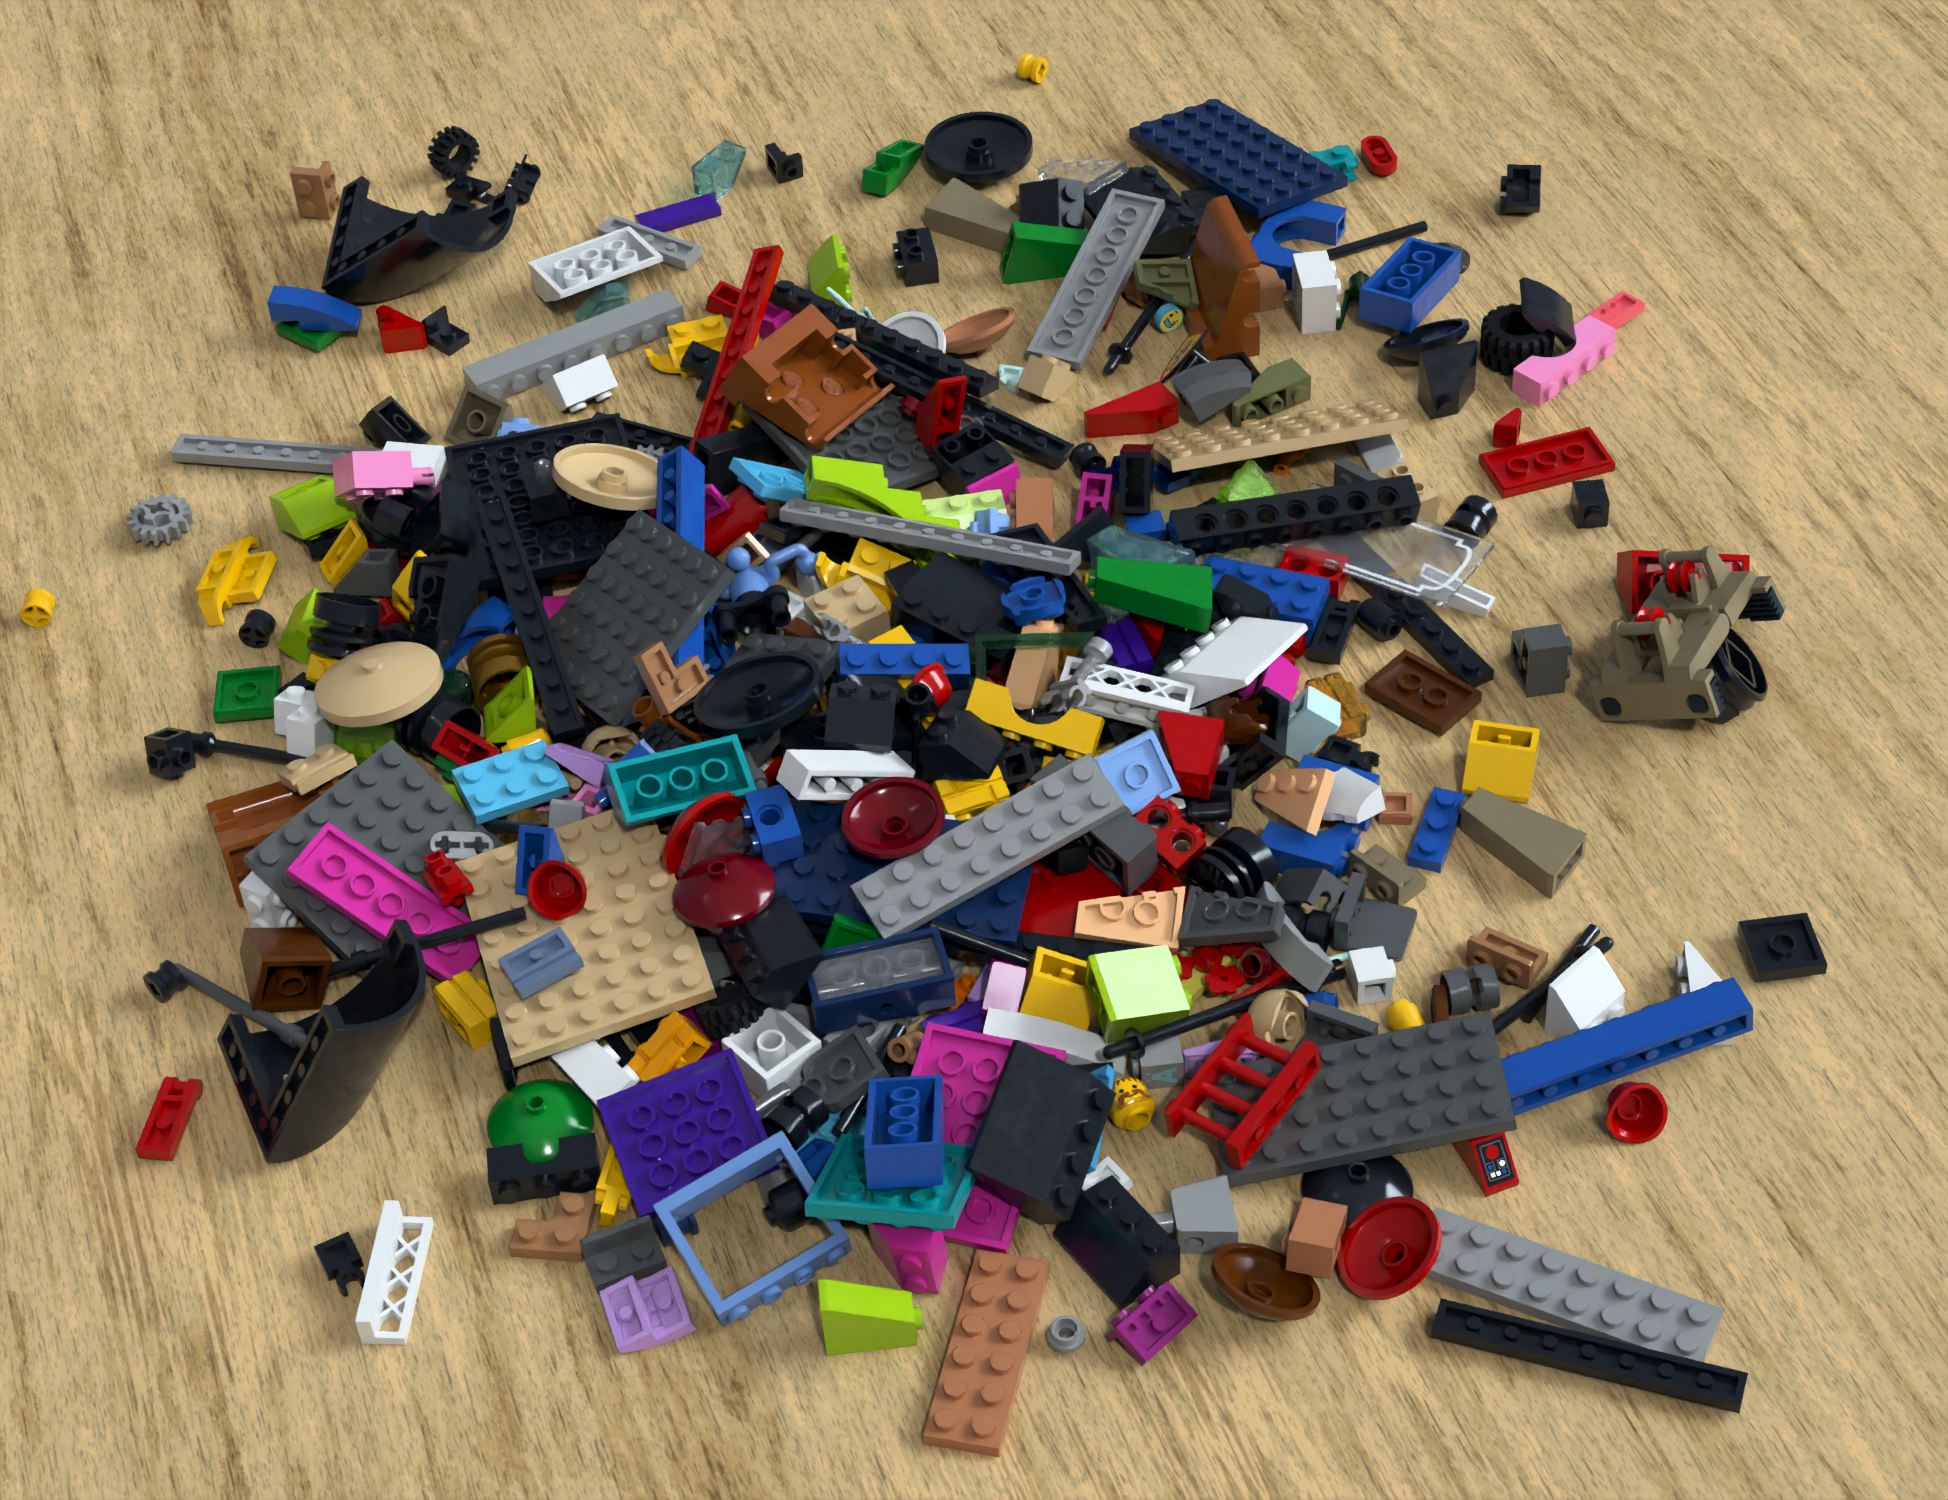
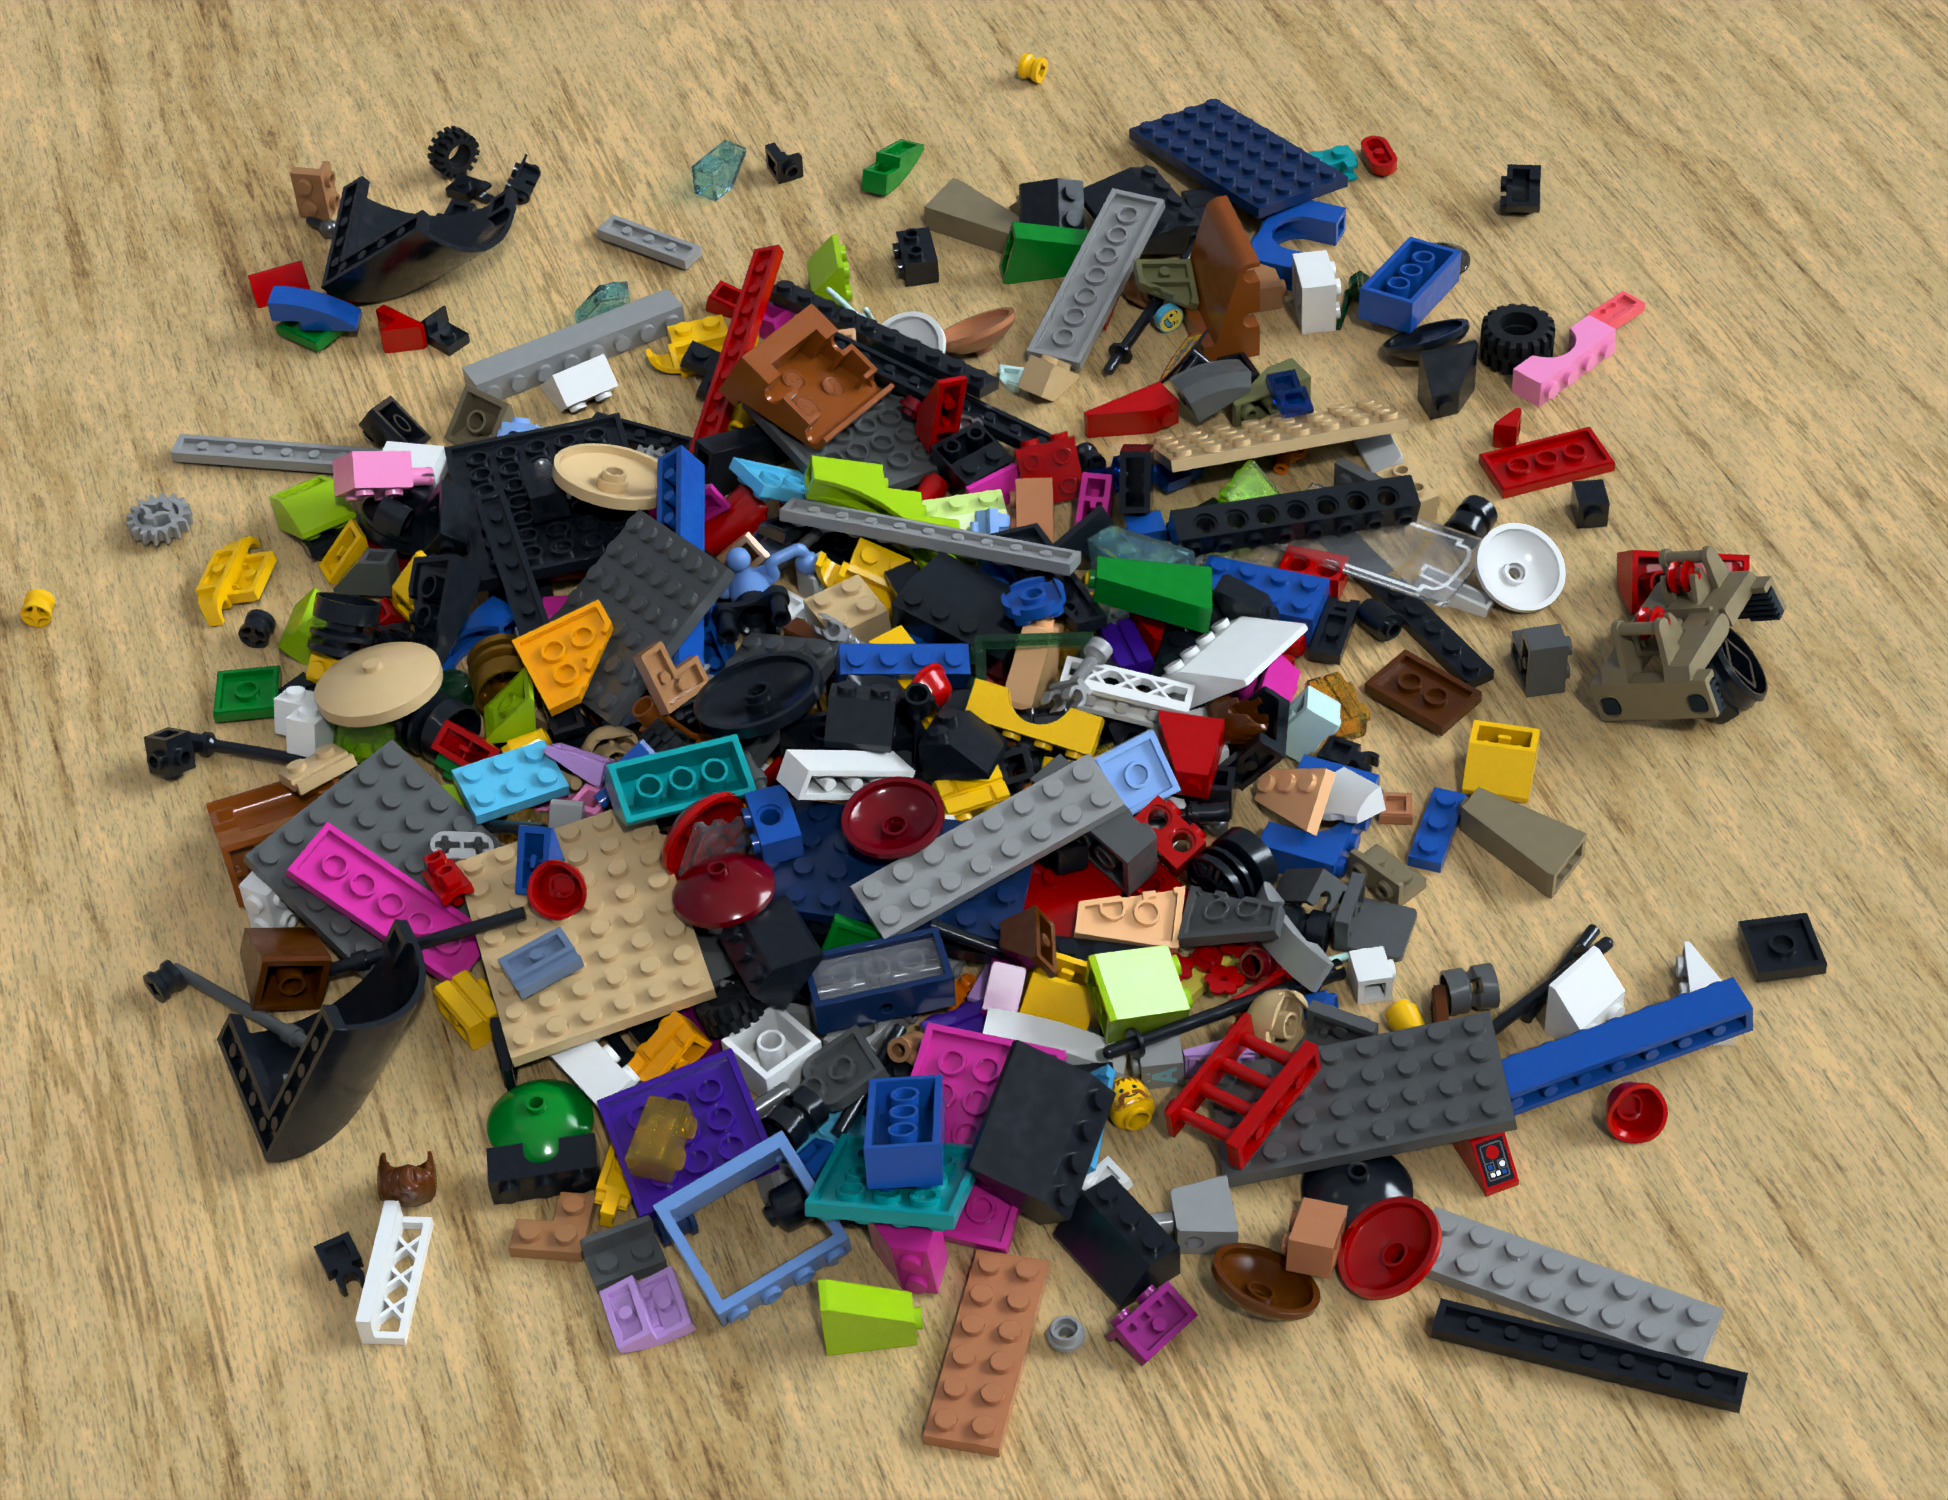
red plate [135,1076,203,1161] -> none
white slope [528,226,663,302] -> none
dark purple tile [635,193,722,232] -> none
black dish [925,111,1033,183] -> none
clear wing [1036,156,1129,195] -> none
black bar [1327,221,1428,261] -> none
medium nougat bracket [1466,926,1549,989] -> none
black slope [1519,277,1576,347] -> none
none -> red slope [248,260,310,308]
none -> flat silver piece [306,216,336,238]
none -> reddish brown hair [377,1151,437,1207]
none -> light orange plate [511,599,614,717]
none -> clear yellow brick [625,1095,697,1183]
none -> red cone [916,473,948,501]
none -> reddish brown slope [999,905,1057,978]
none -> red bracket [1015,431,1082,503]
none -> clear blue slope [1265,369,1314,418]
none -> white dish [1475,523,1566,613]

